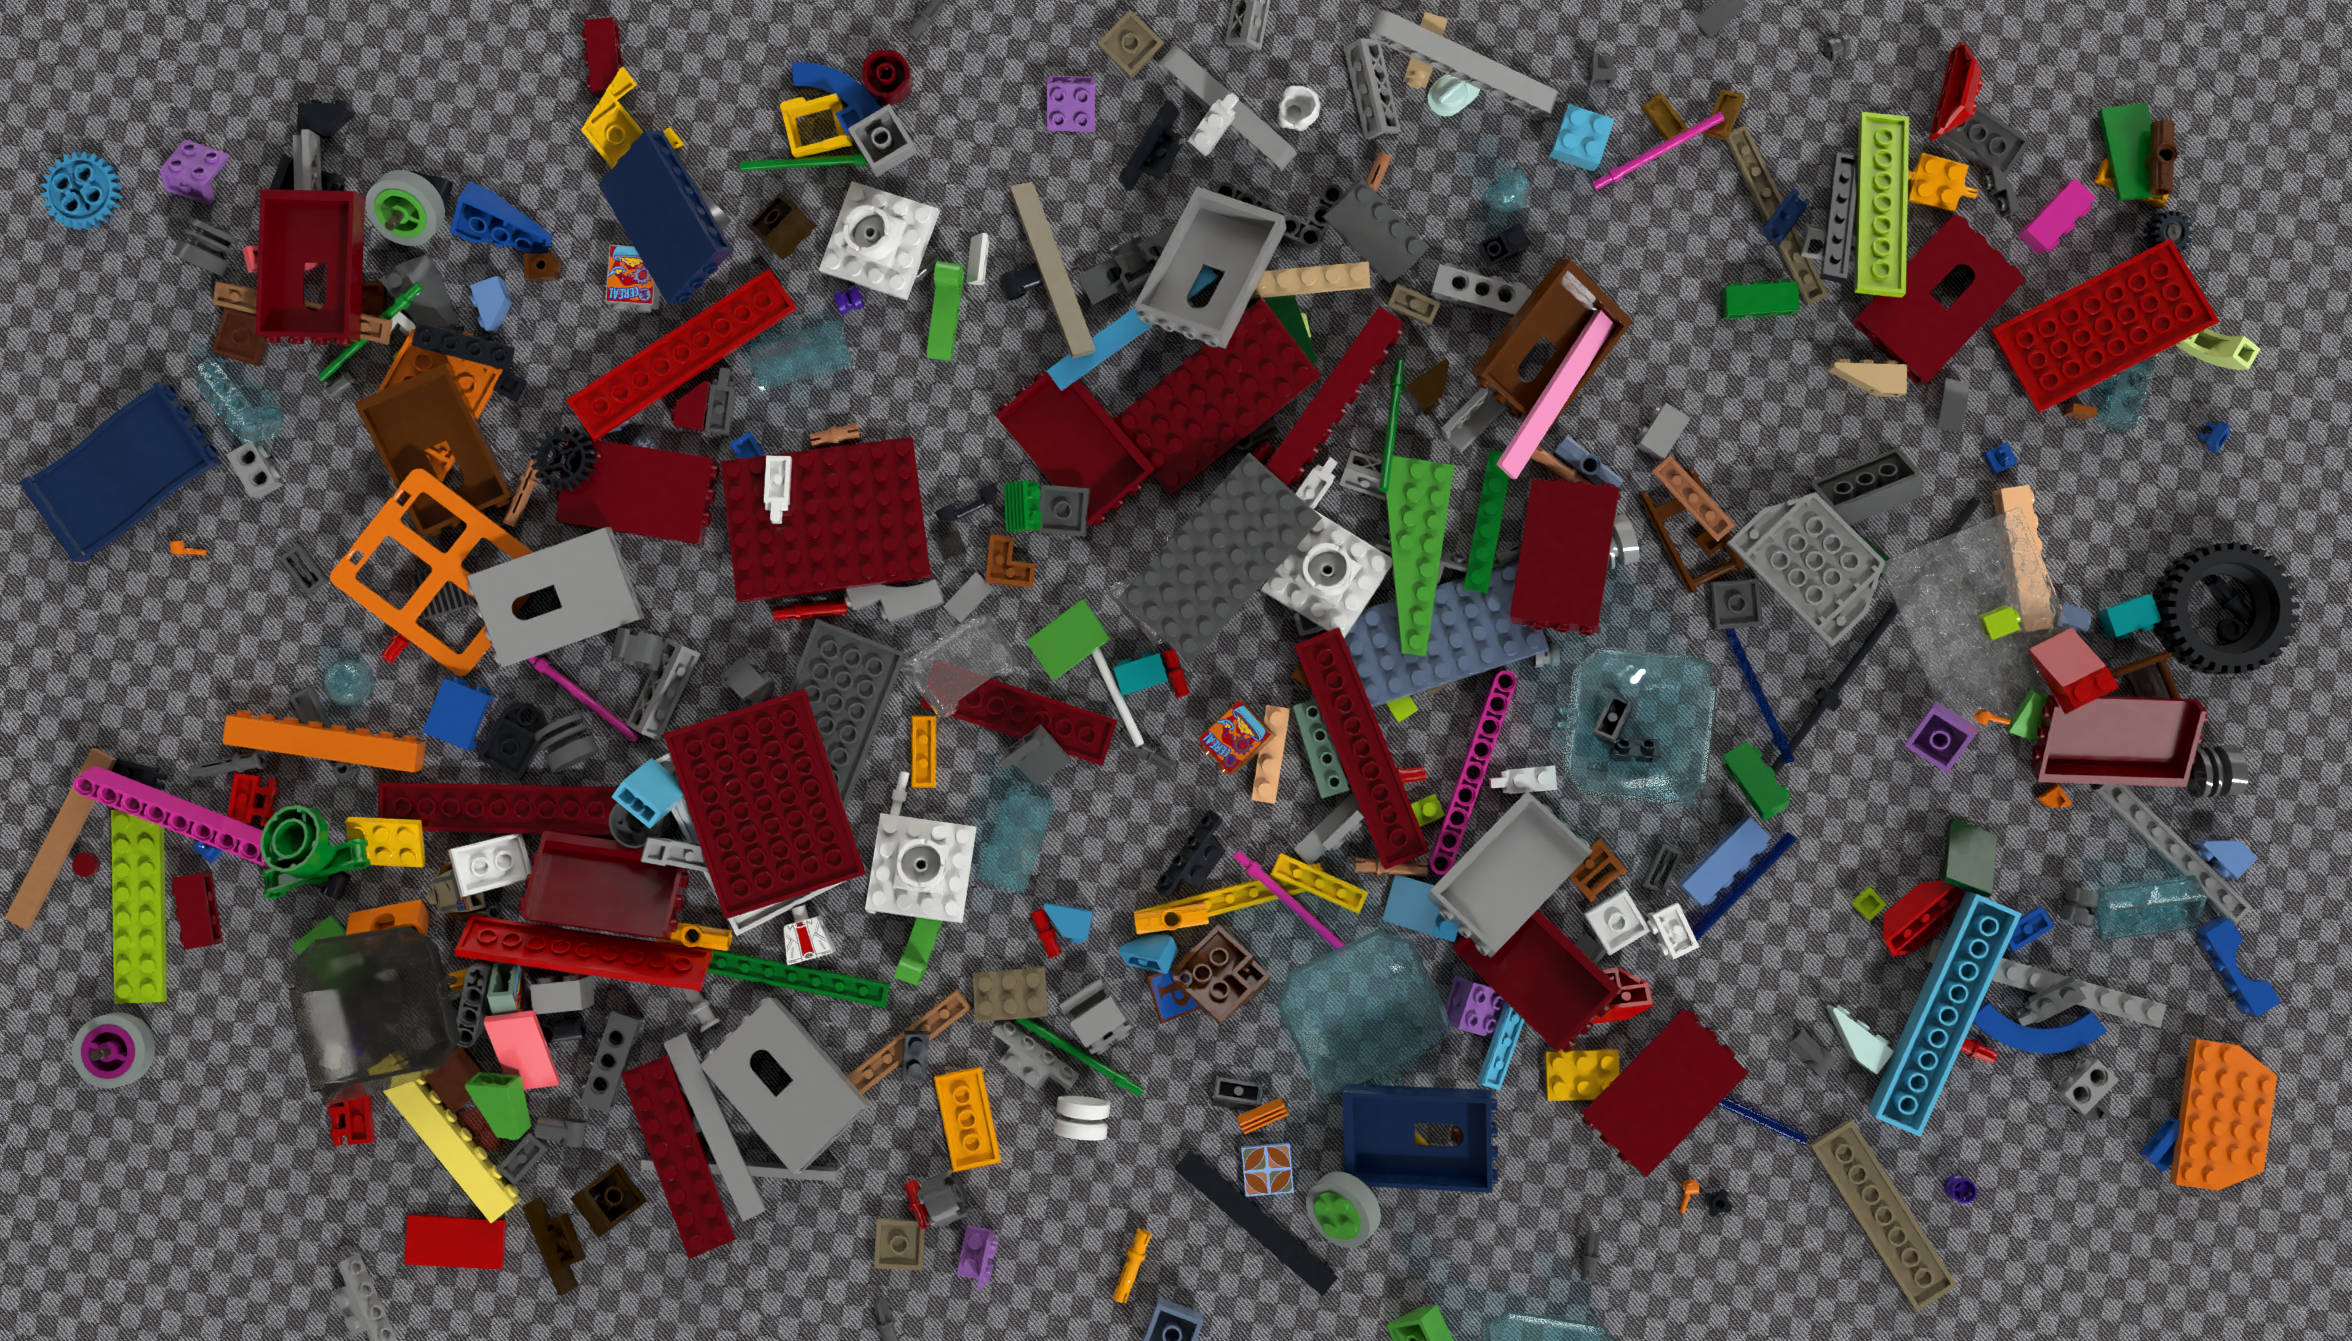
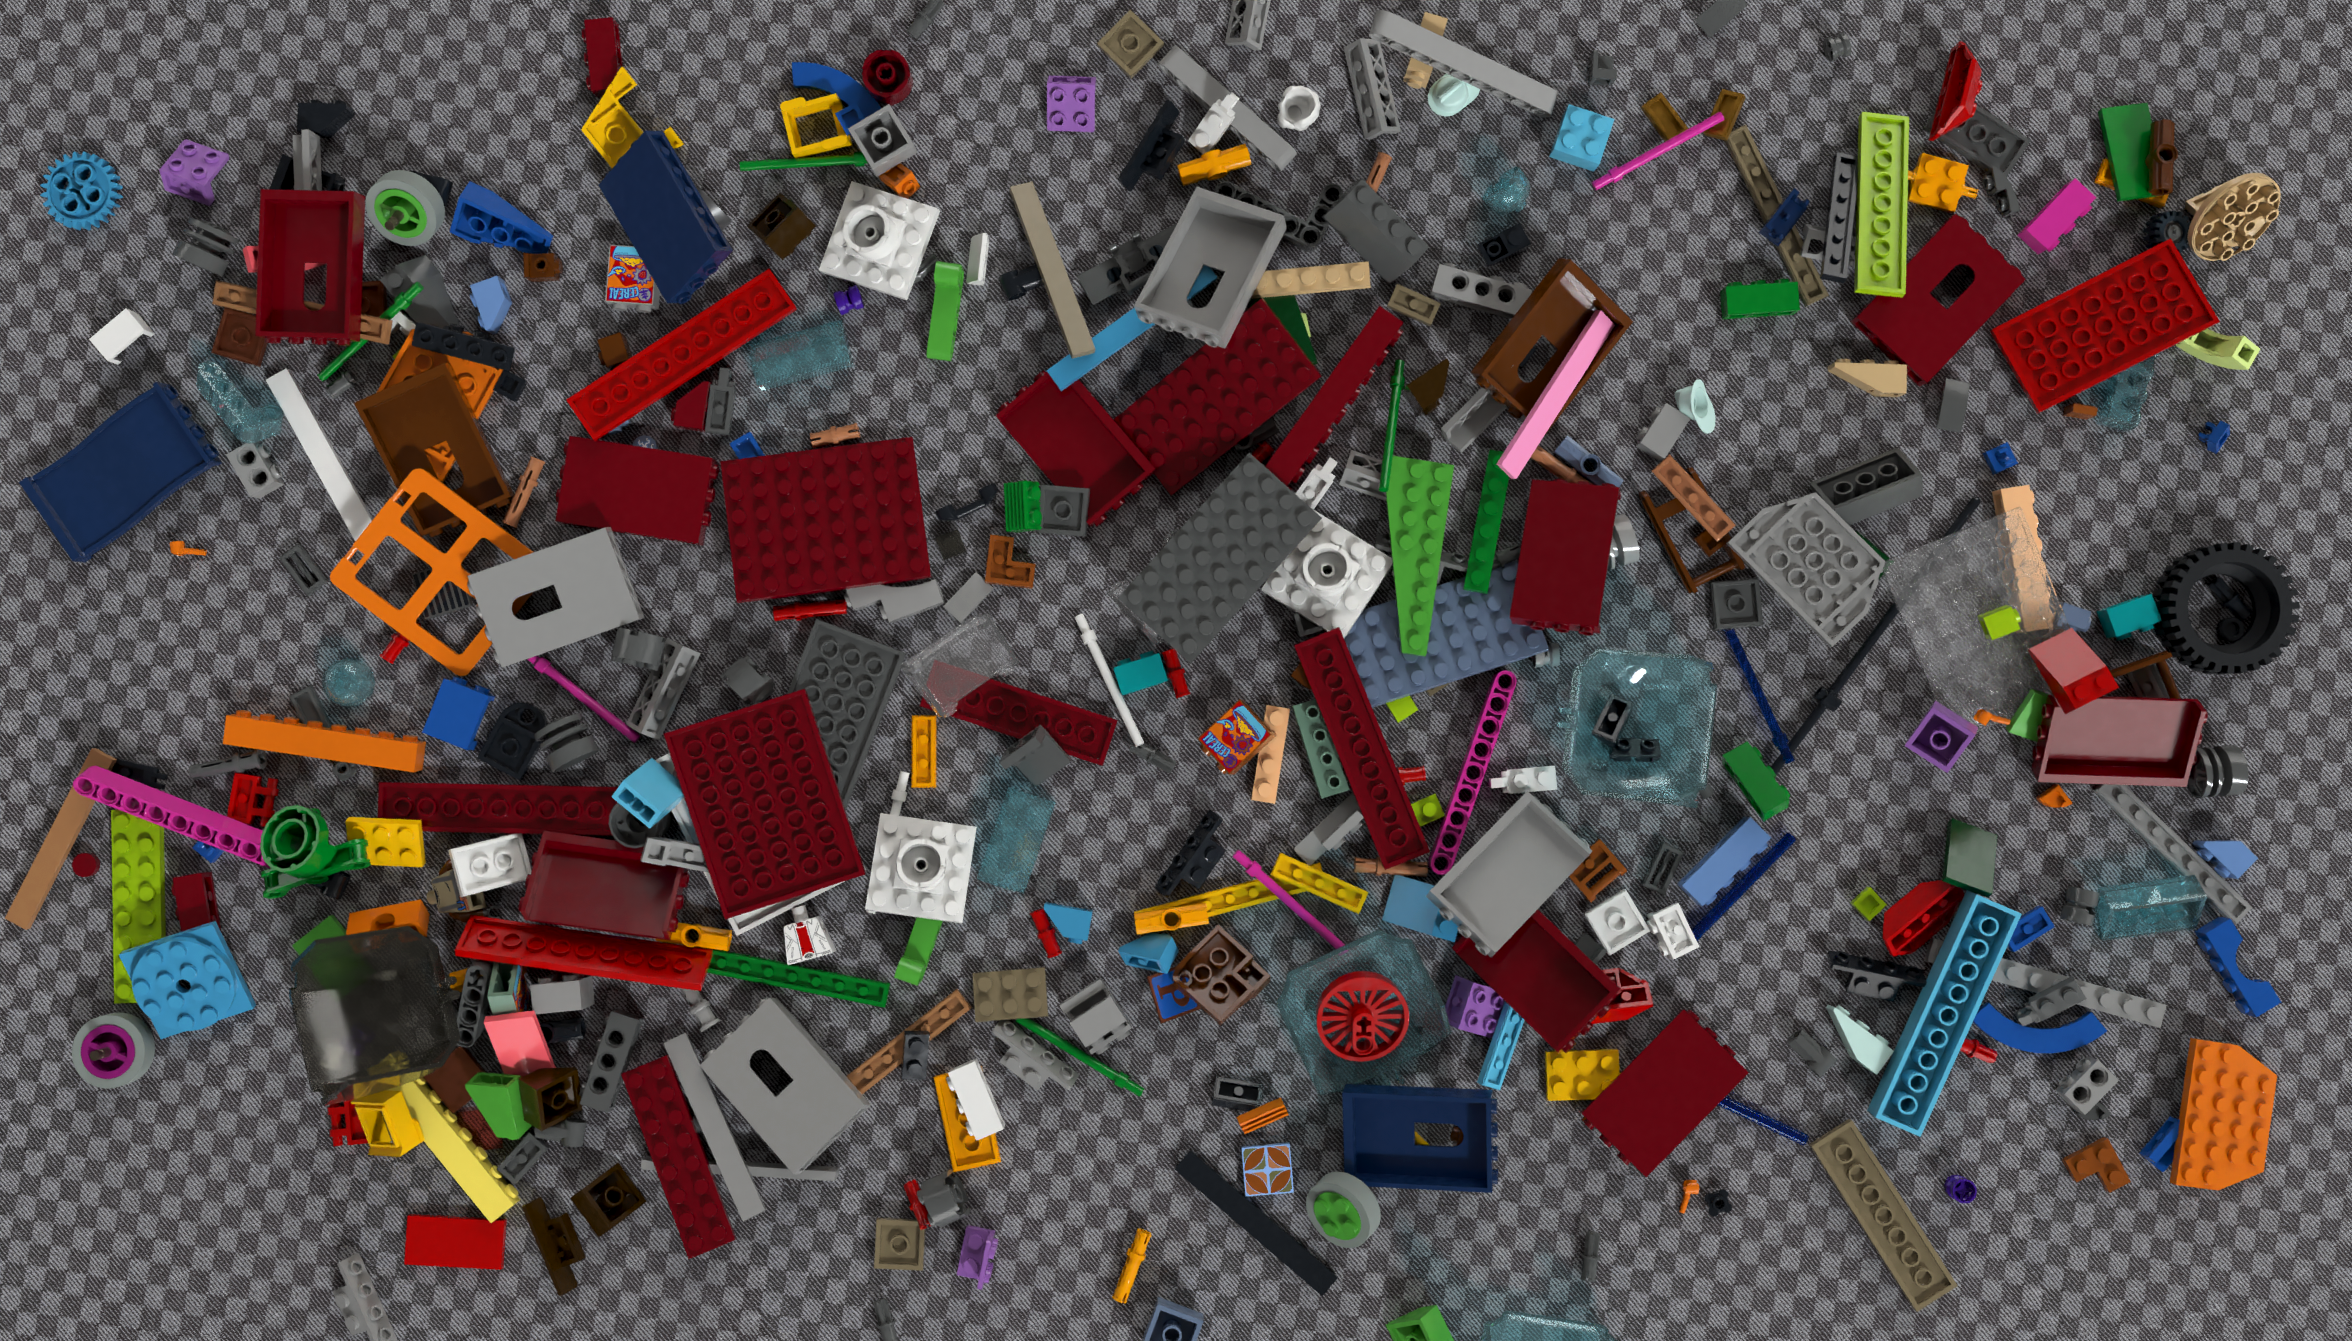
black gear [530,427,598,493] -> none
white hinge [764,455,792,524] -> none
bright green tile [1026,599,1112,681] -> none
white wheel [1054,1095,1110,1141] -> none
none -> white panel [89,308,155,365]
none -> dark azure piece [119,921,256,1039]
none -> white tile [266,368,373,541]
none -> yellow piece [351,1088,425,1157]
none -> dark brown slope [519,1067,582,1131]
none -> reddish brown brick [597,332,633,370]
none -> orange bracket [879,163,920,199]
none -> white brick [946,1058,1005,1141]
none -> light orange piece [1177,144,1251,186]
none -> red piece [1316,971,1409,1062]
none -> light aqua piece [1674,379,1716,434]
none -> black bracket [1827,951,1927,1002]
none -> dark orange plate [2062,1137,2131,1193]
none -> tan bracket [2185,173,2281,261]

